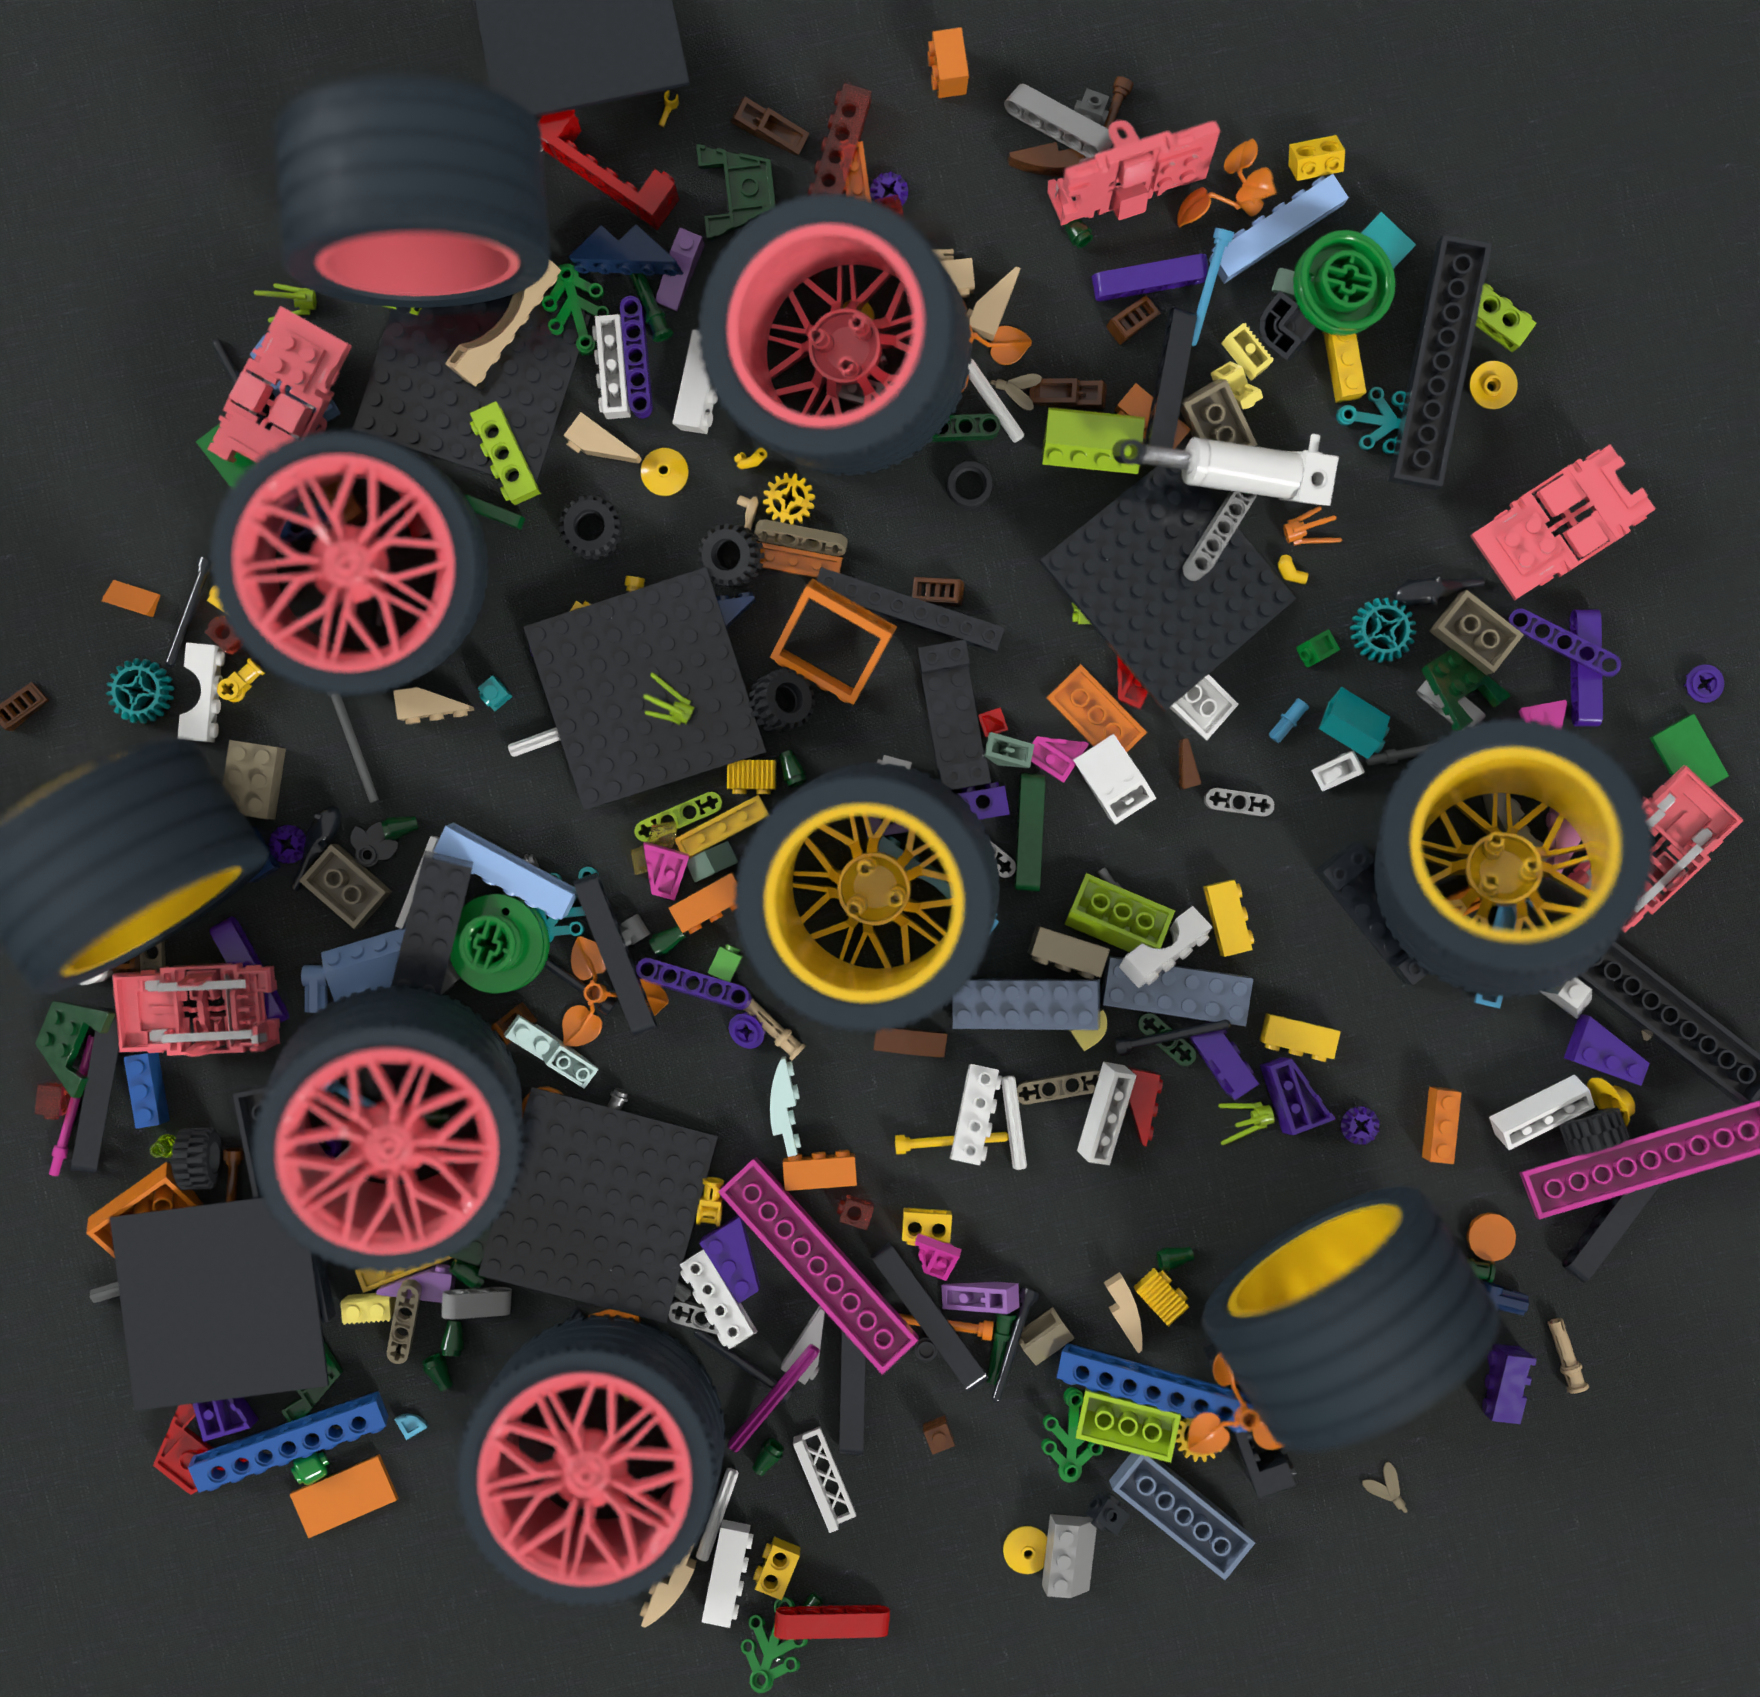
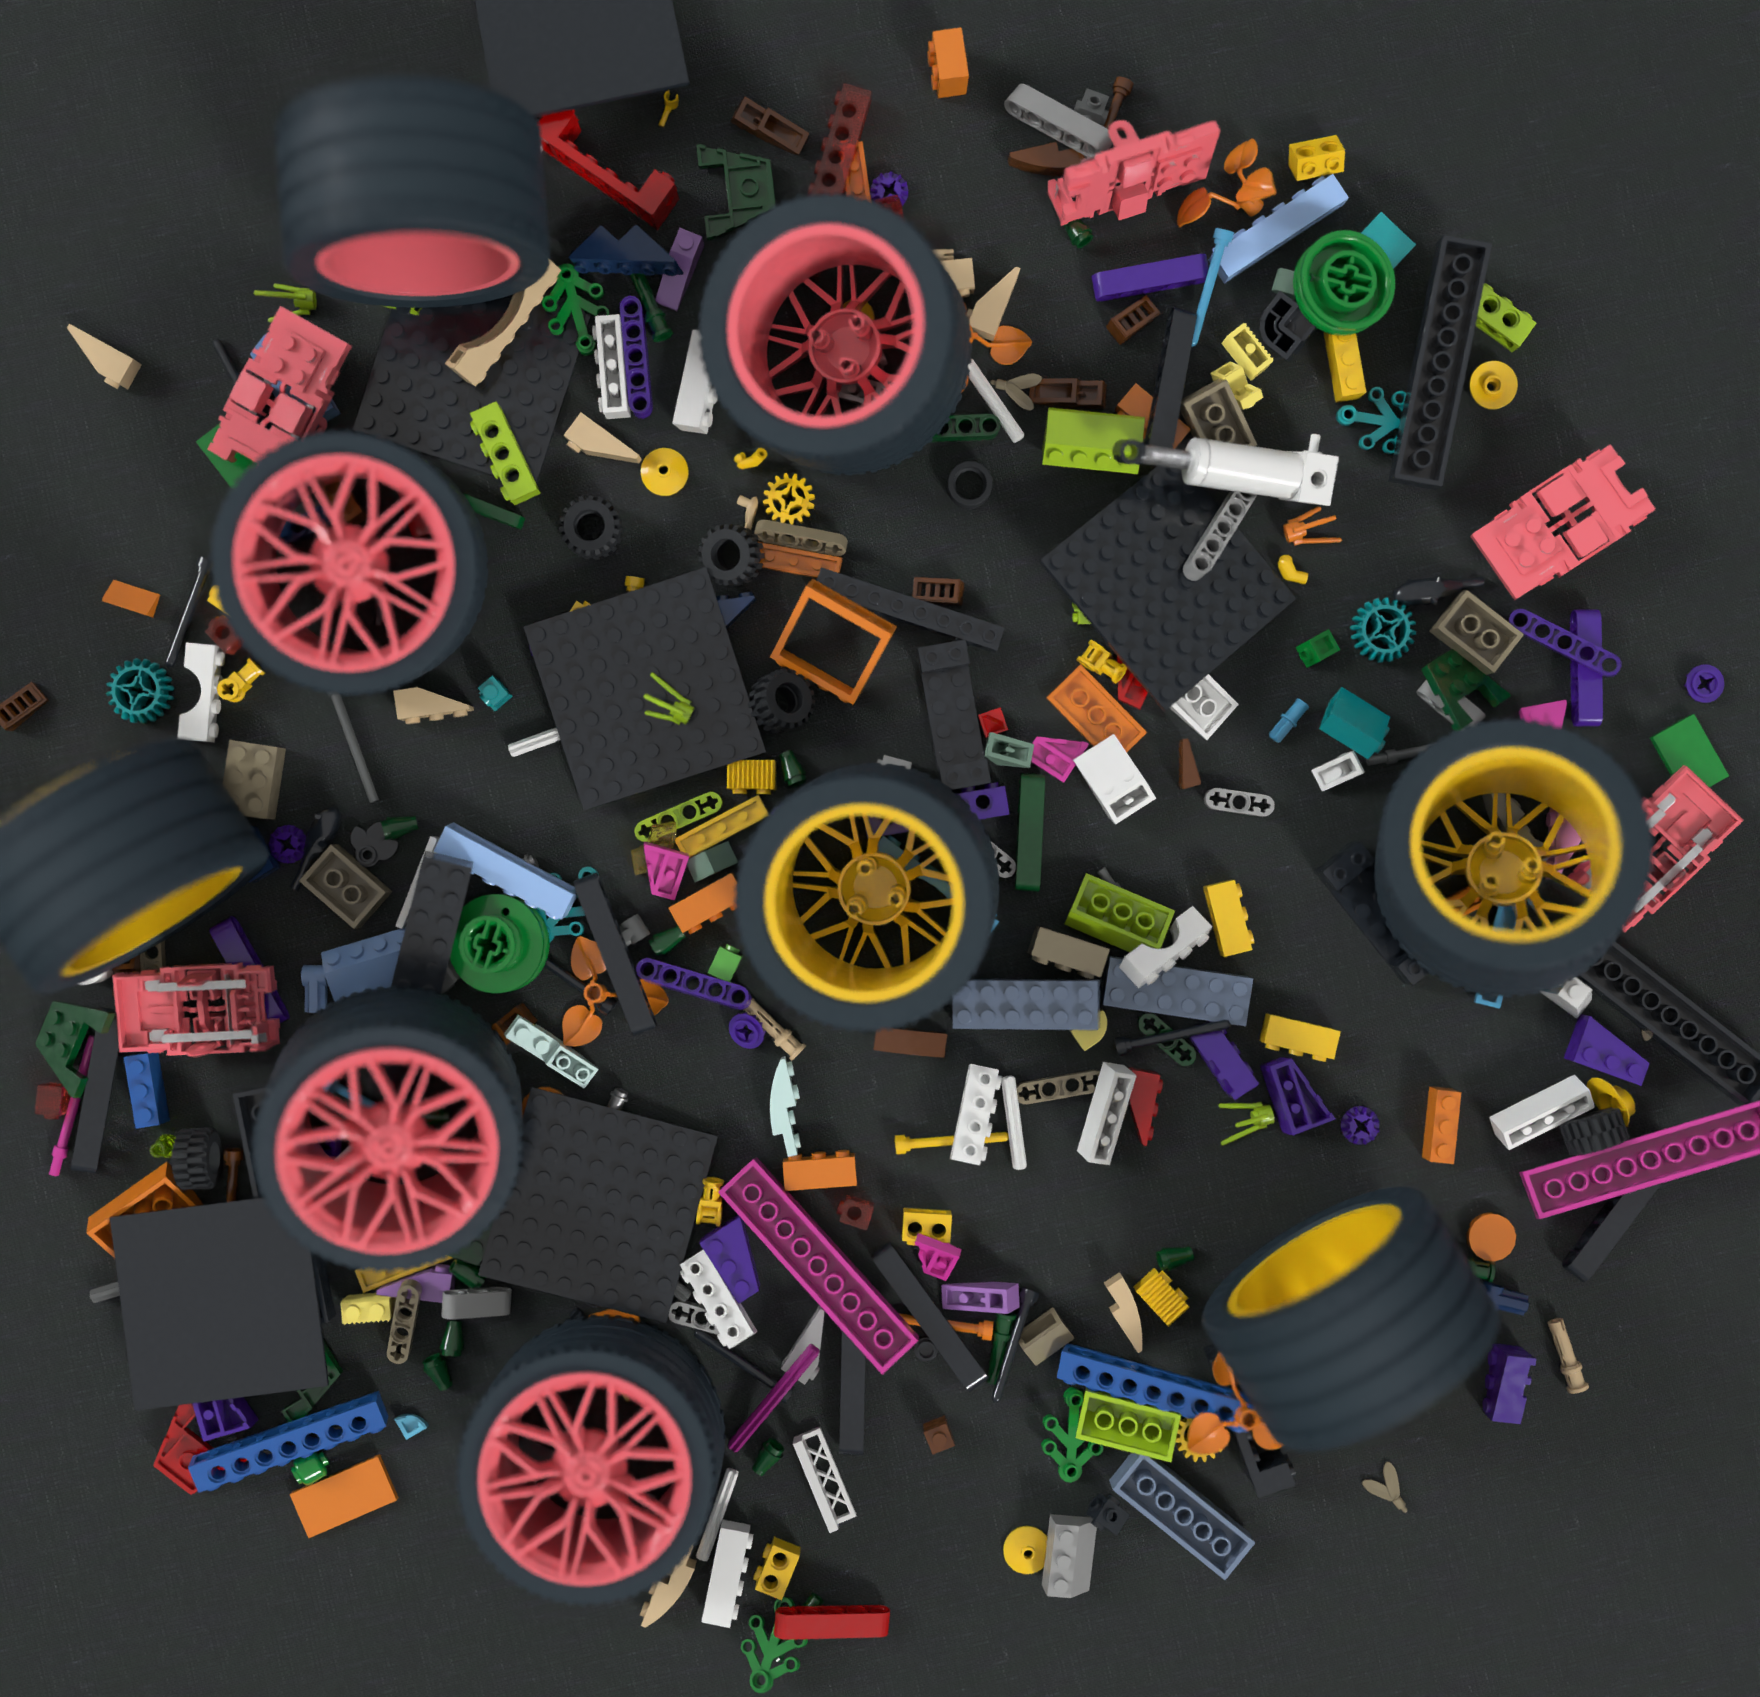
none -> tan slope [67,324,142,389]
none -> yellow connector [1076,640,1127,683]

